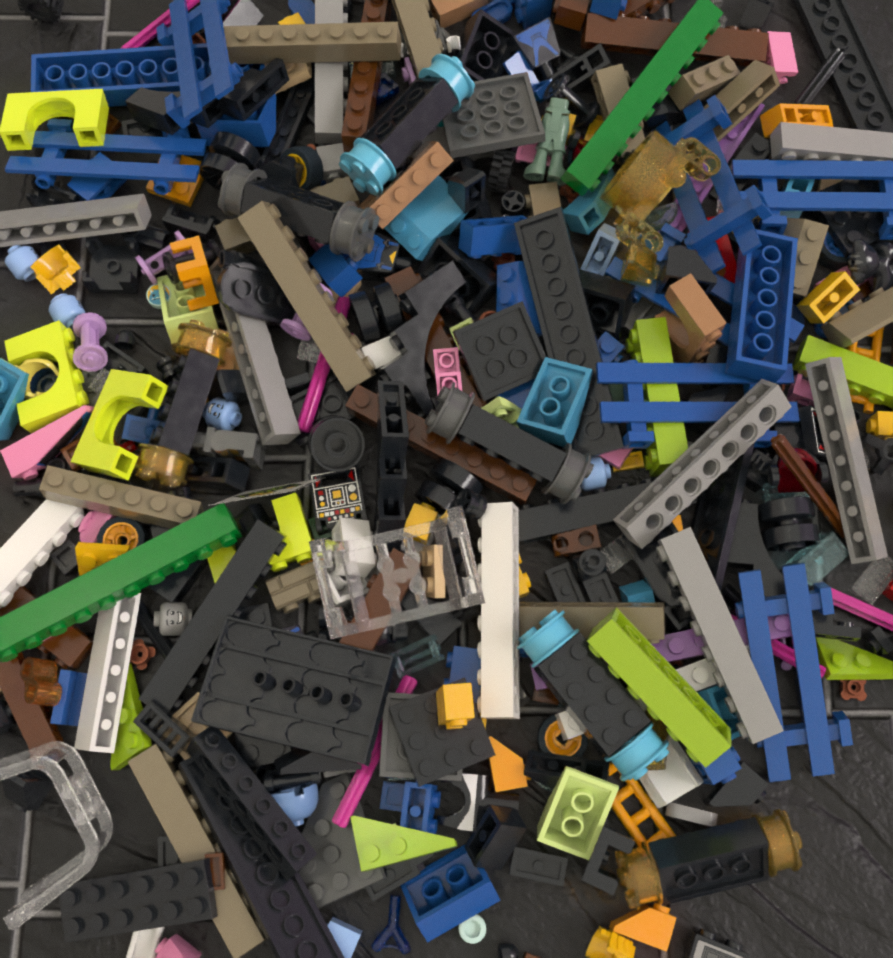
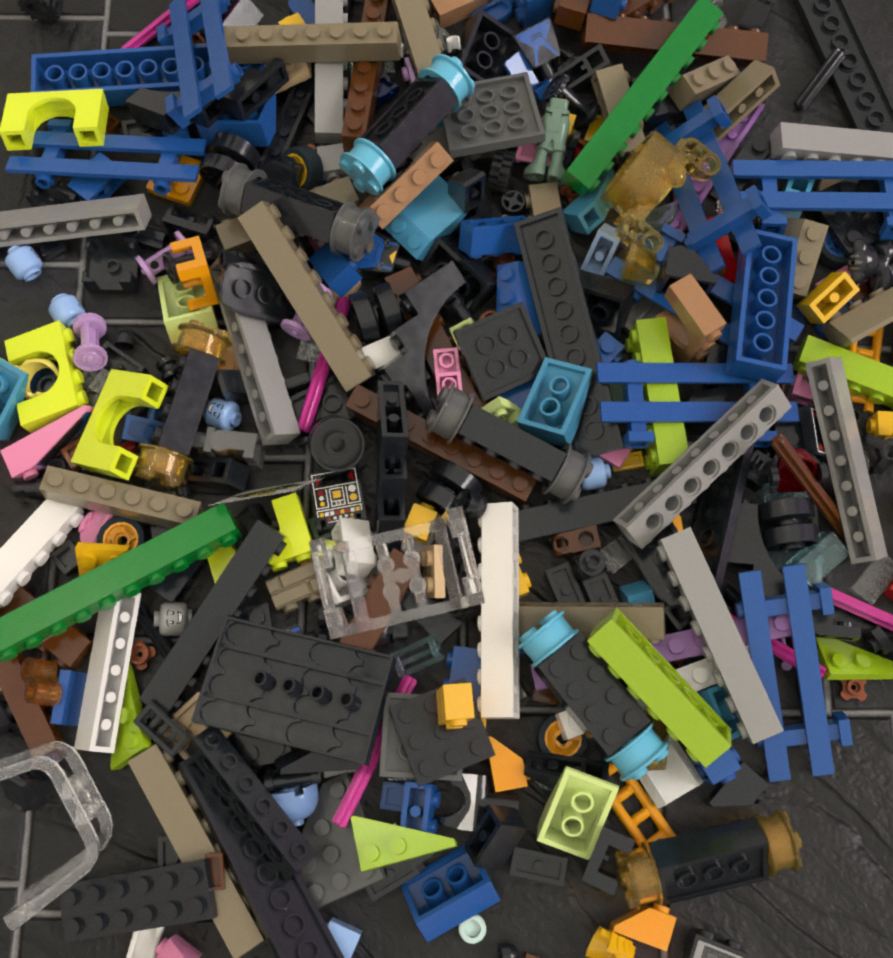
yellow hair [30,244,81,294] -> none
tile [146,284,171,309] -> none
clear blue piece [371,895,411,955] -> none
light grey beam [665,802,718,827] -> none
light orange slope [760,103,833,138] -> none
bright pink hinge [764,31,798,84] -> none

